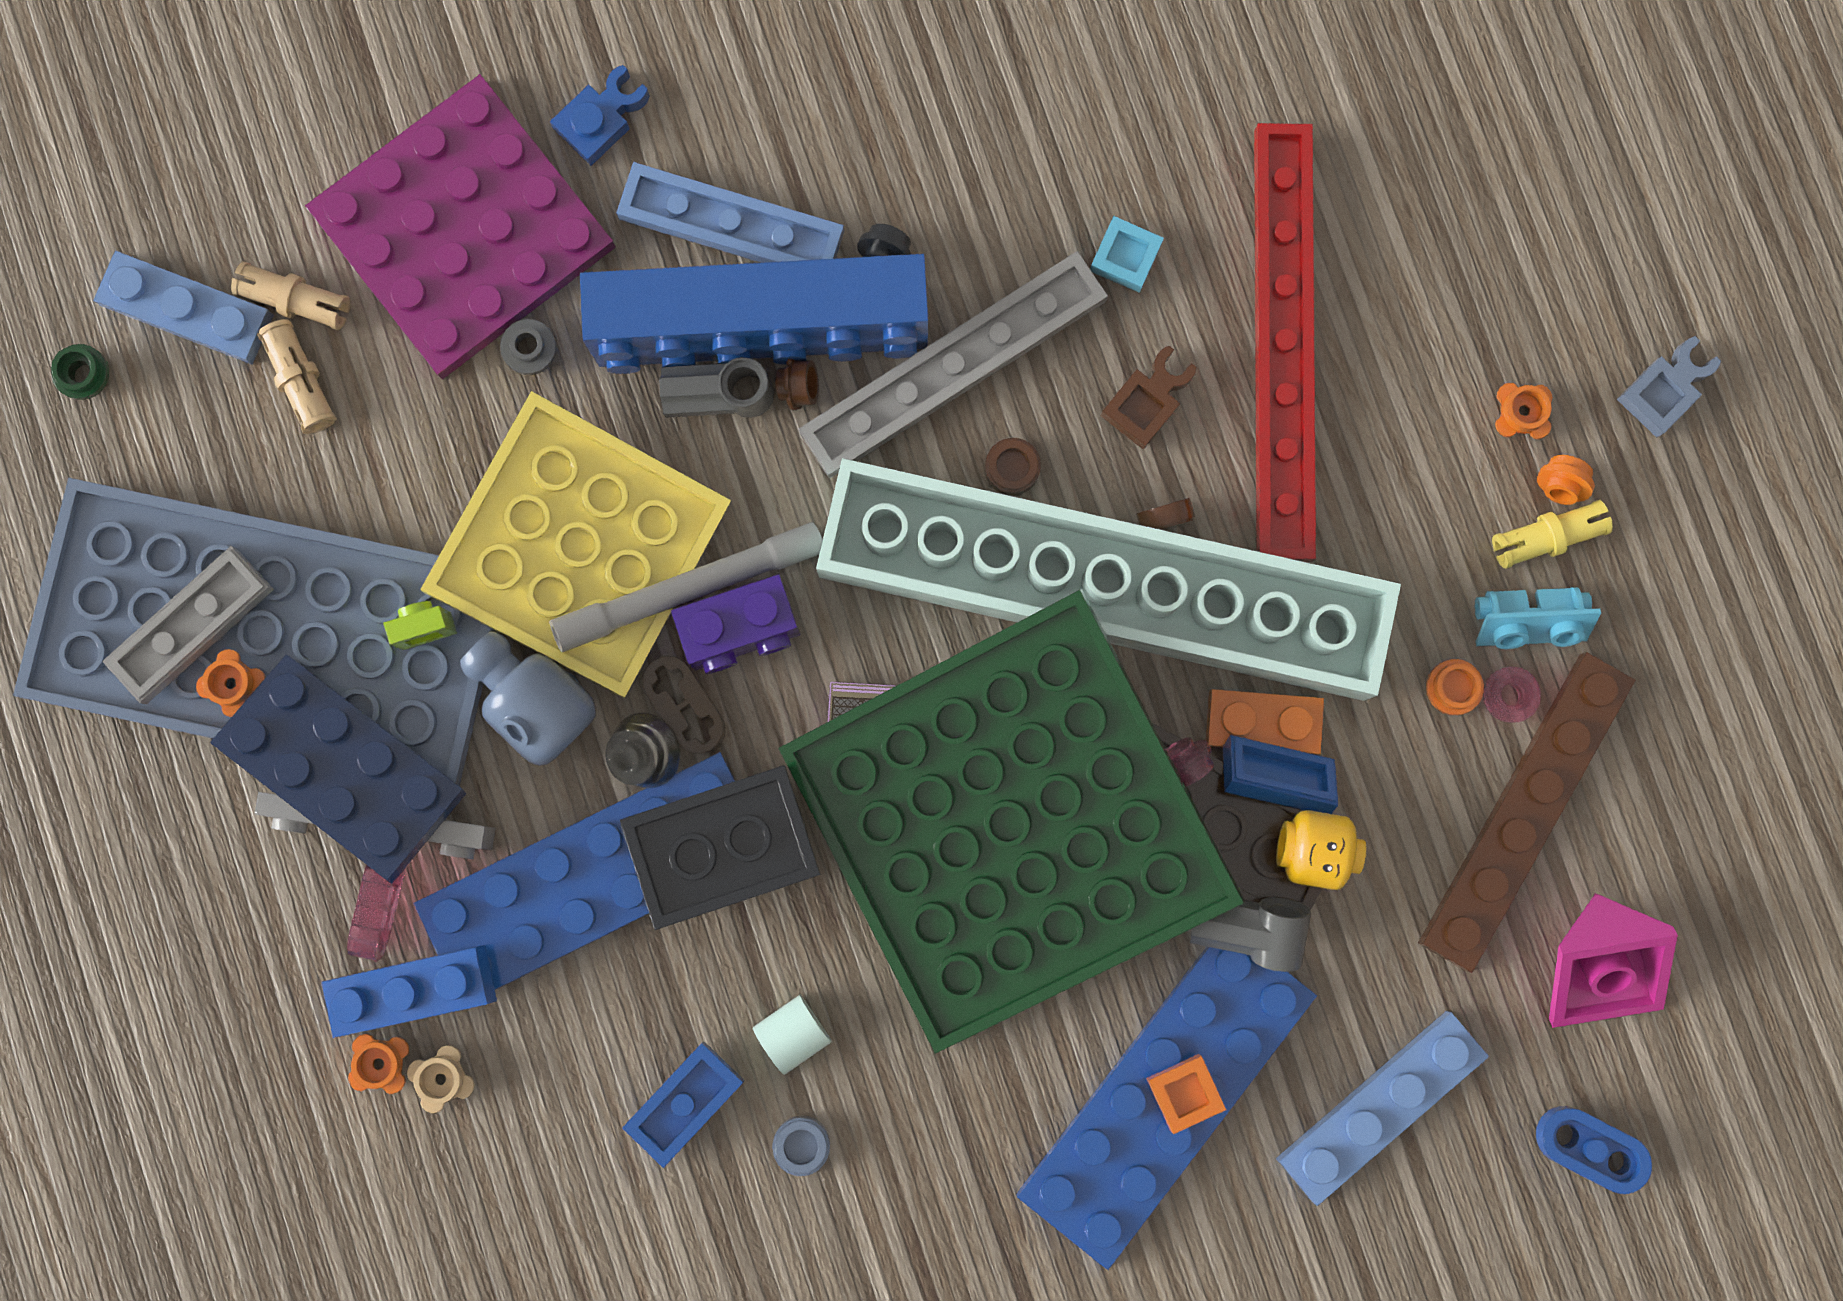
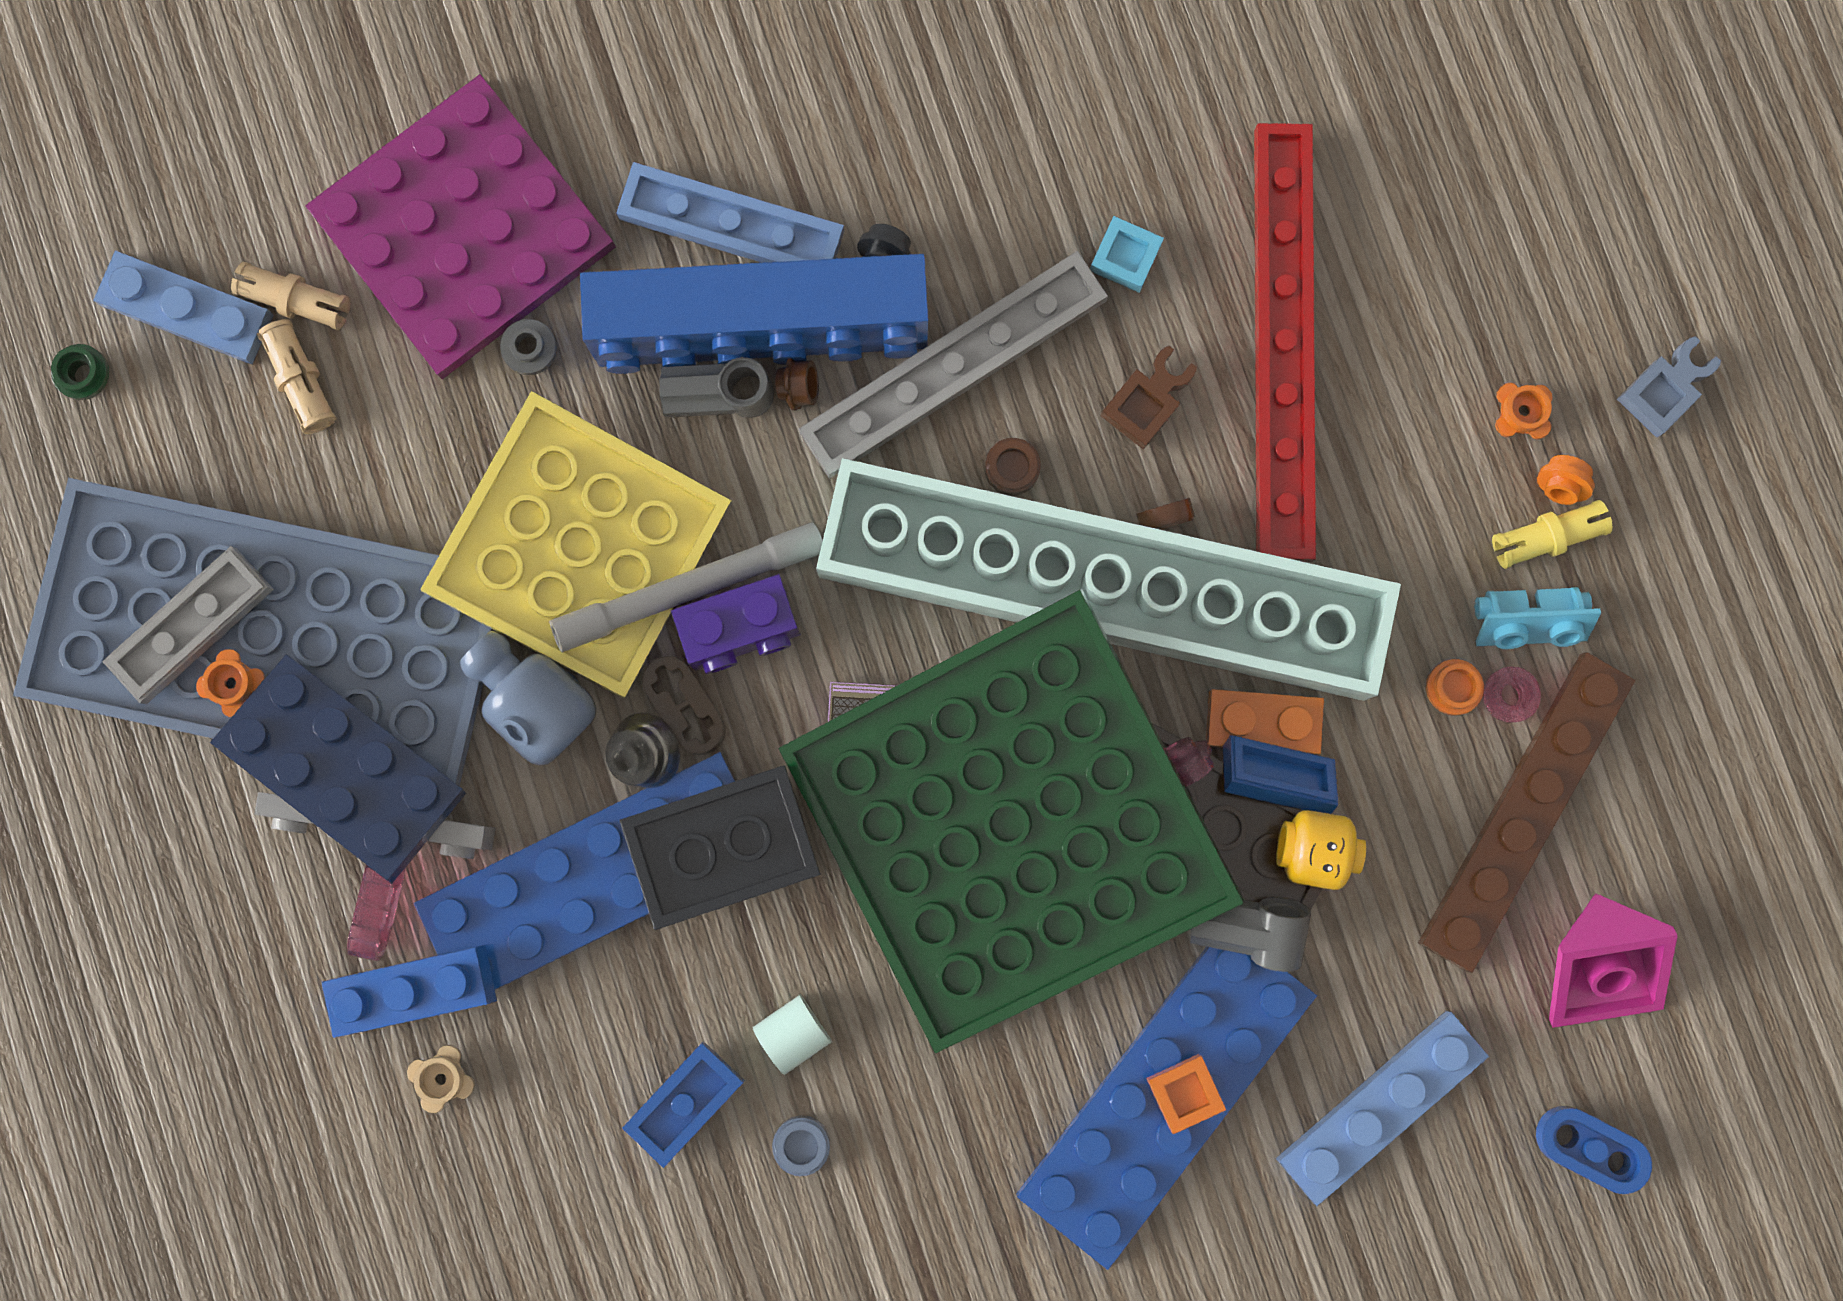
orange plate [348,1034,409,1094] -> none
lime plate [383,601,457,650] -> none
blue plate [550,65,650,166] -> none

